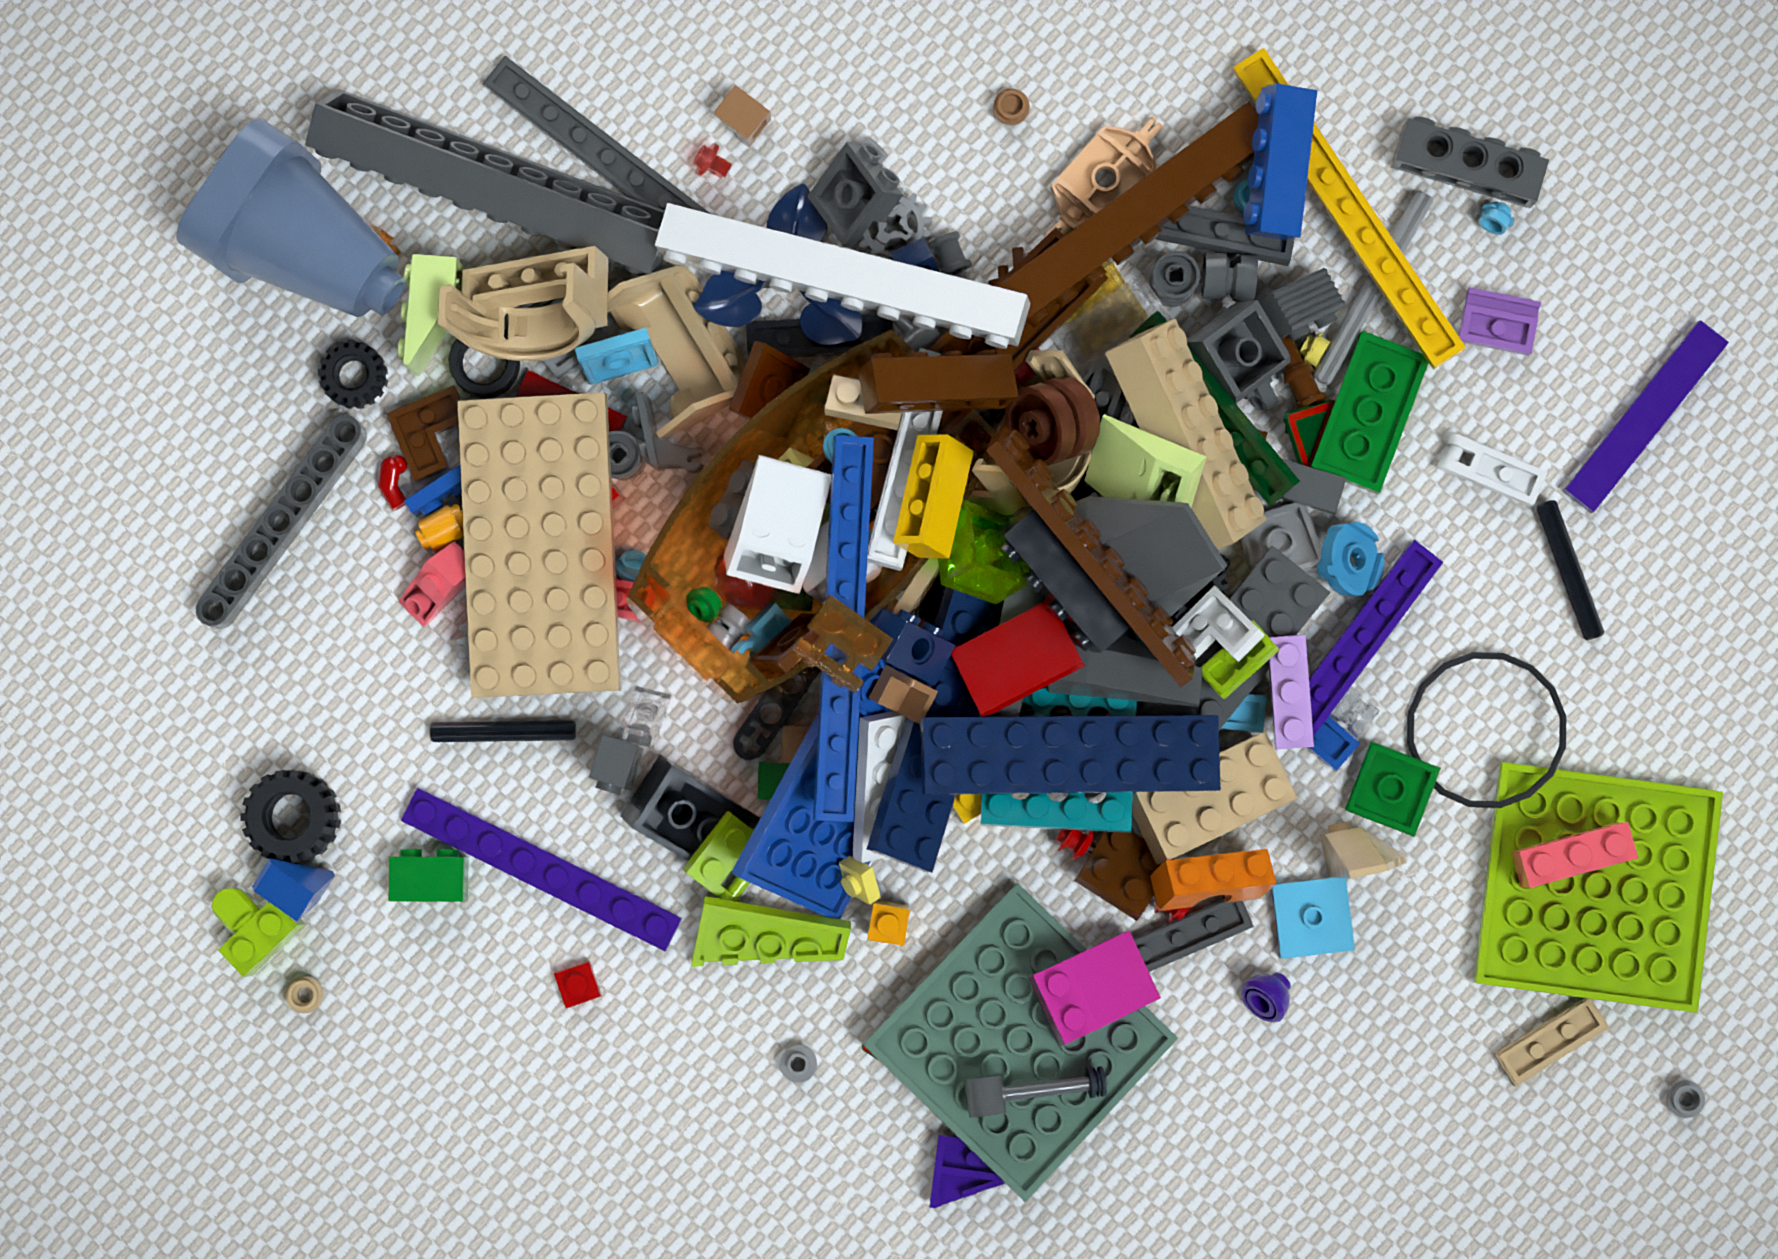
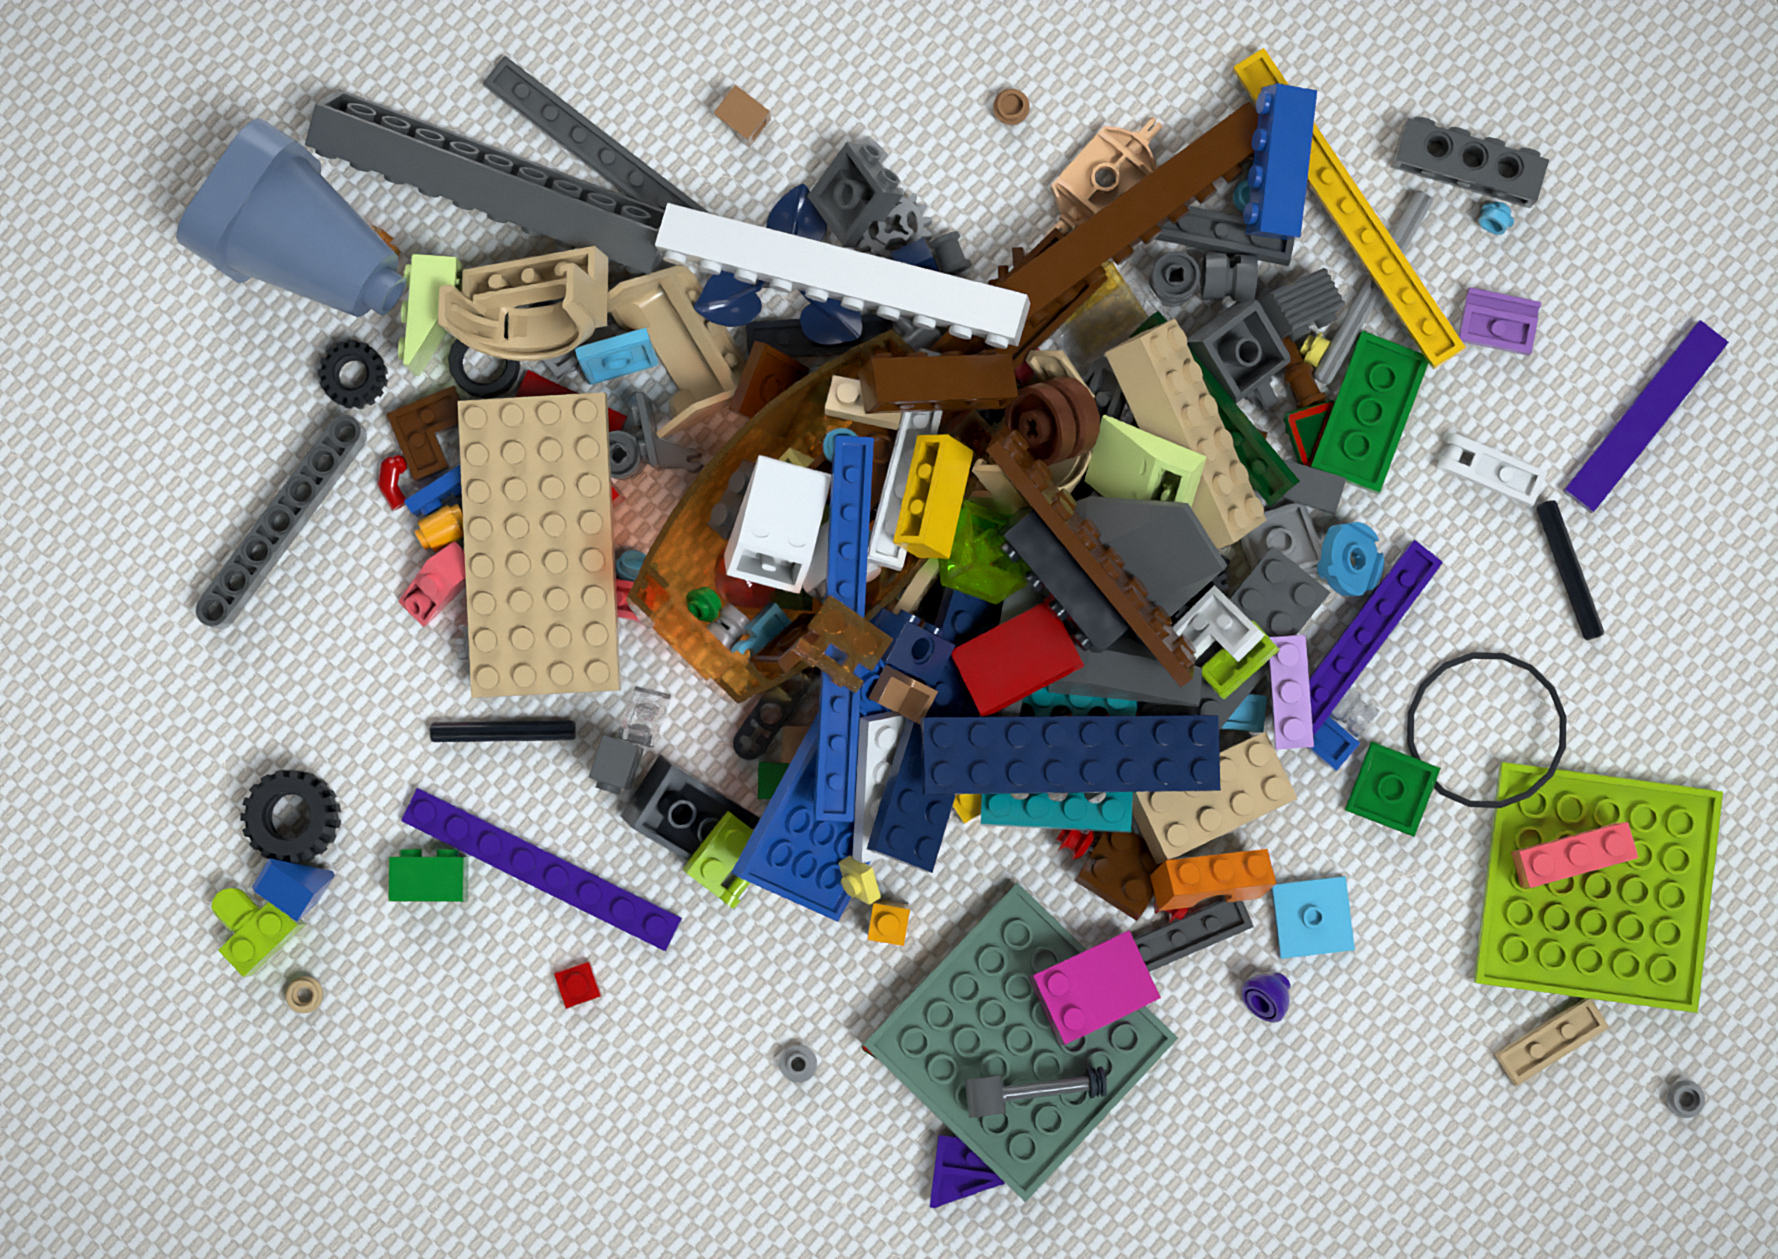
lime wing [691,896,851,967] -> none
clear red plate [693,142,732,178] -> none
tan wedge [1320,821,1407,879] -> none

